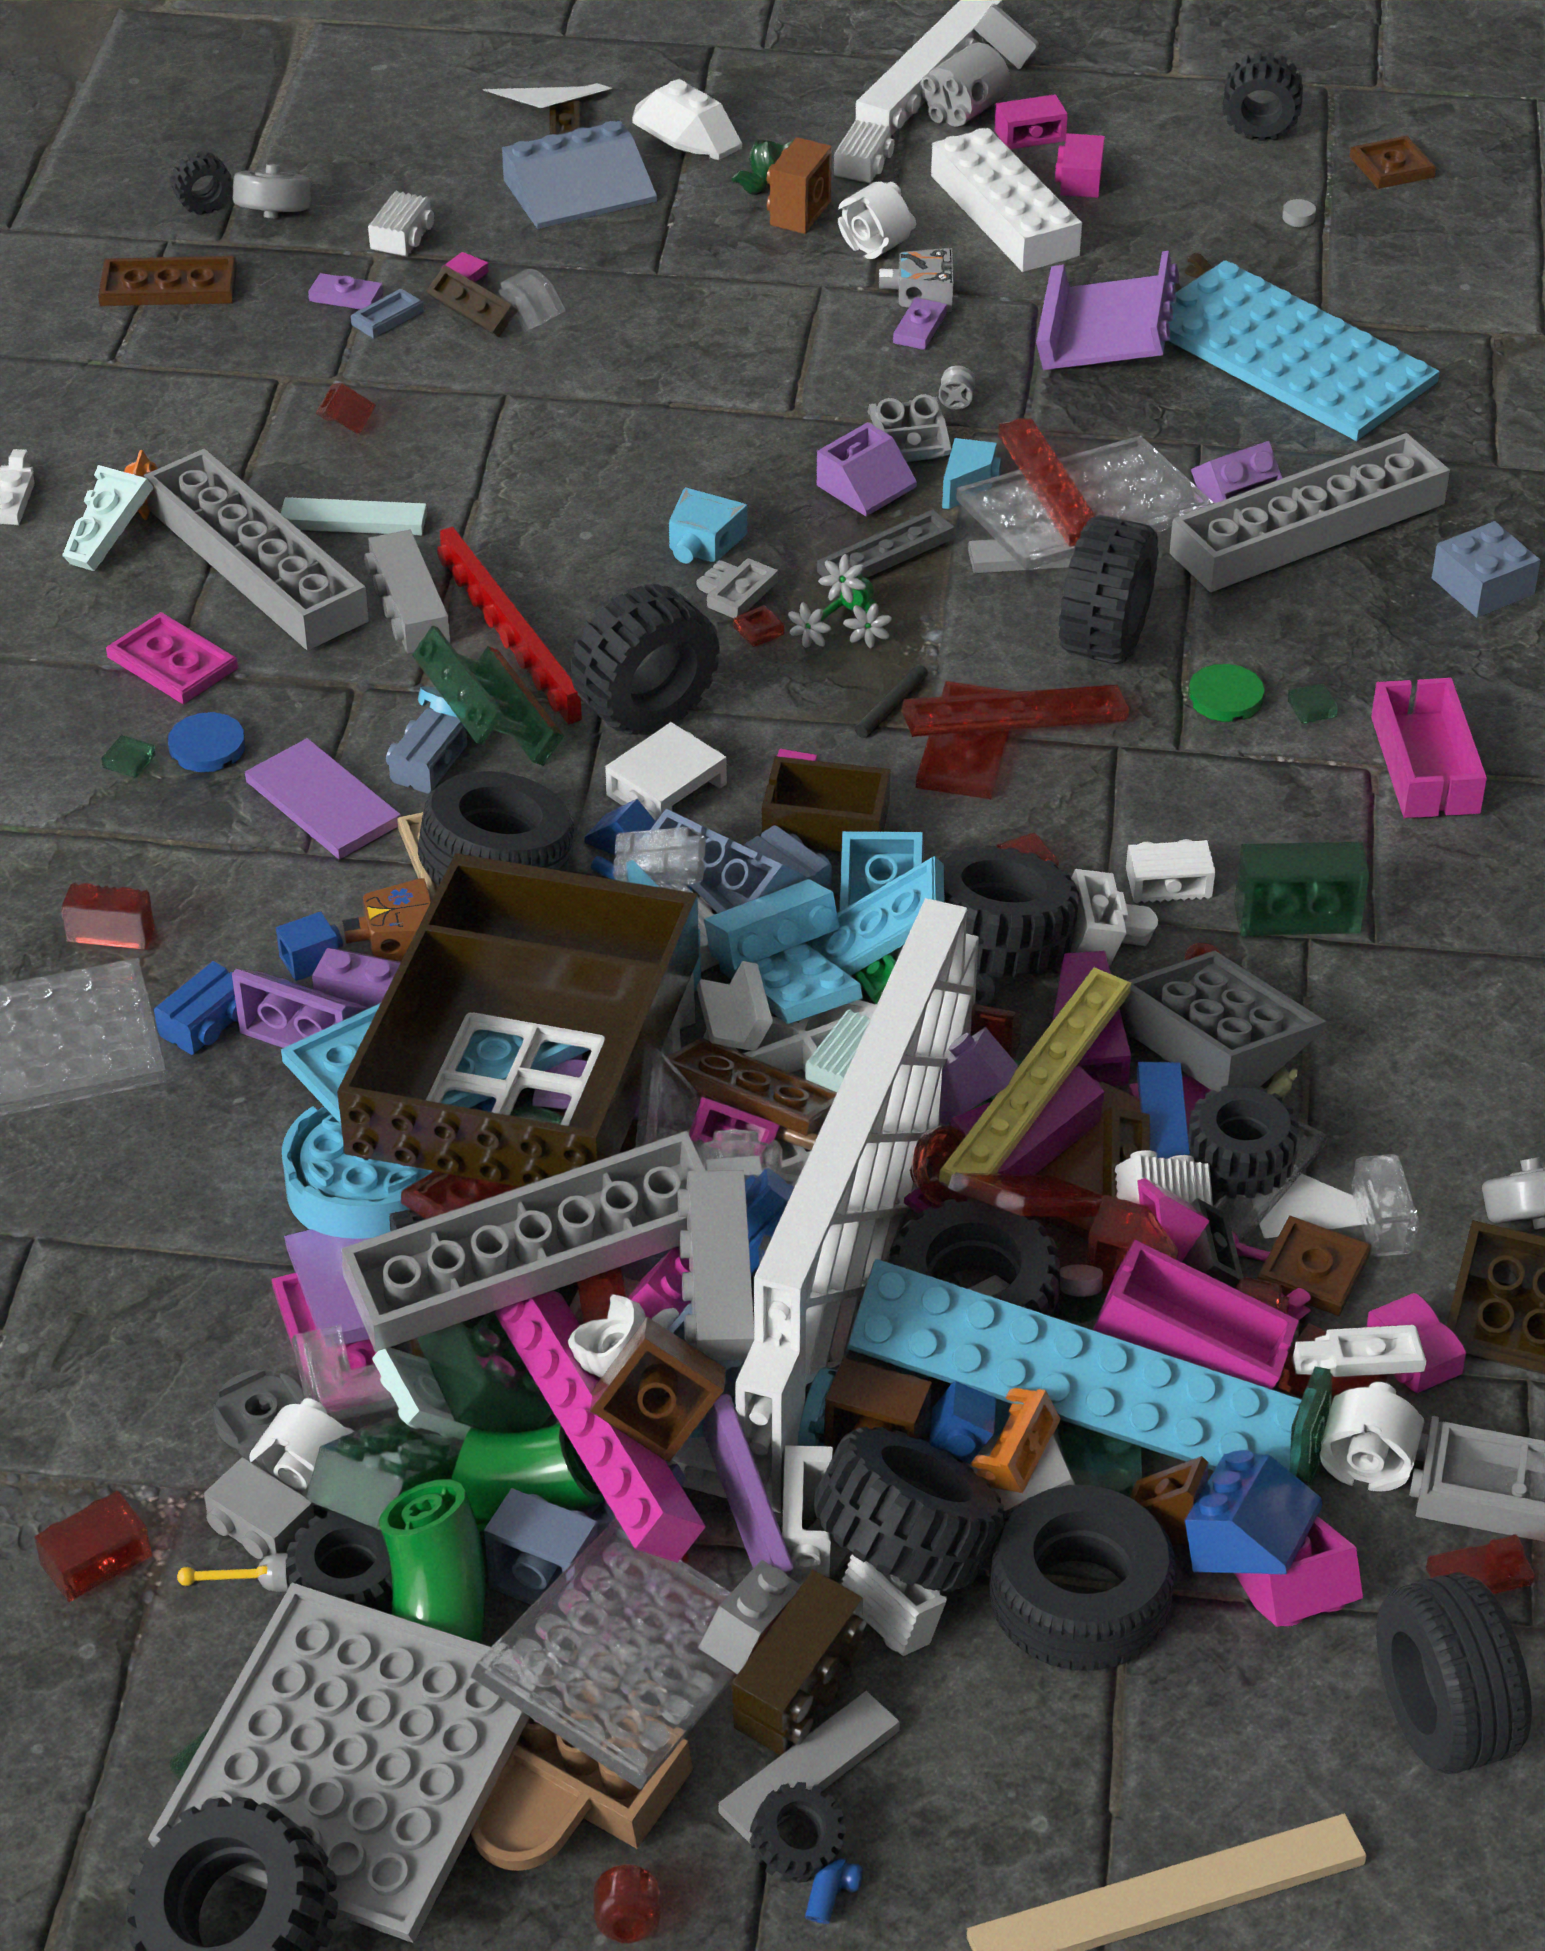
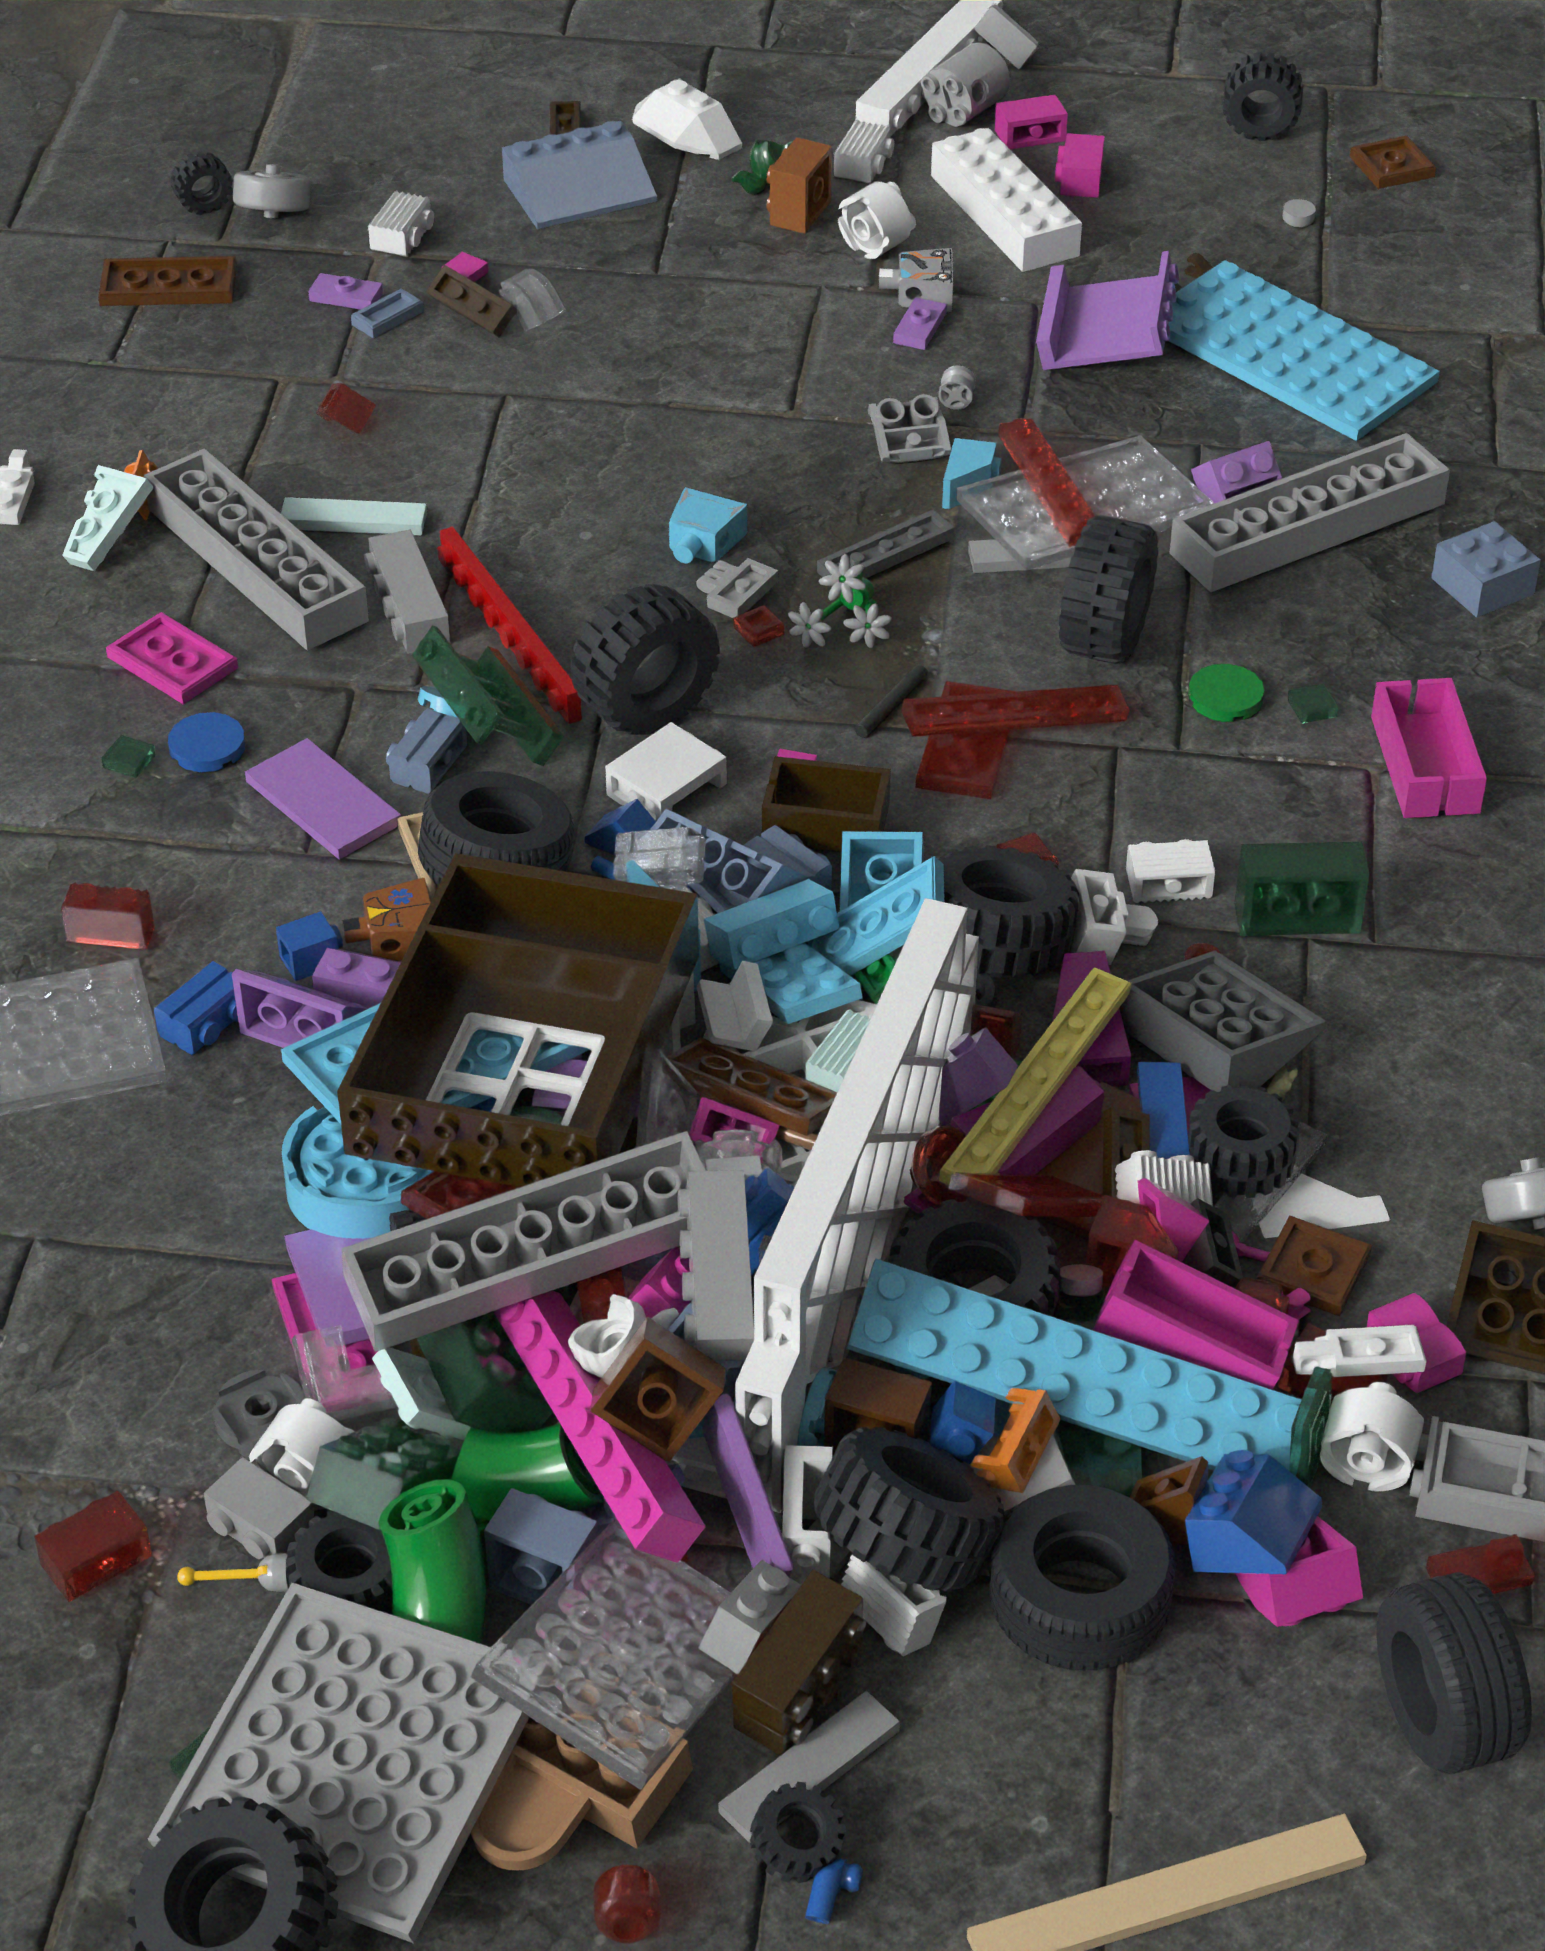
white sticker [483,83,612,108] -> none
medium lavender slope [817,422,917,516] -> none
clear brick [1351,1154,1419,1257] -> none

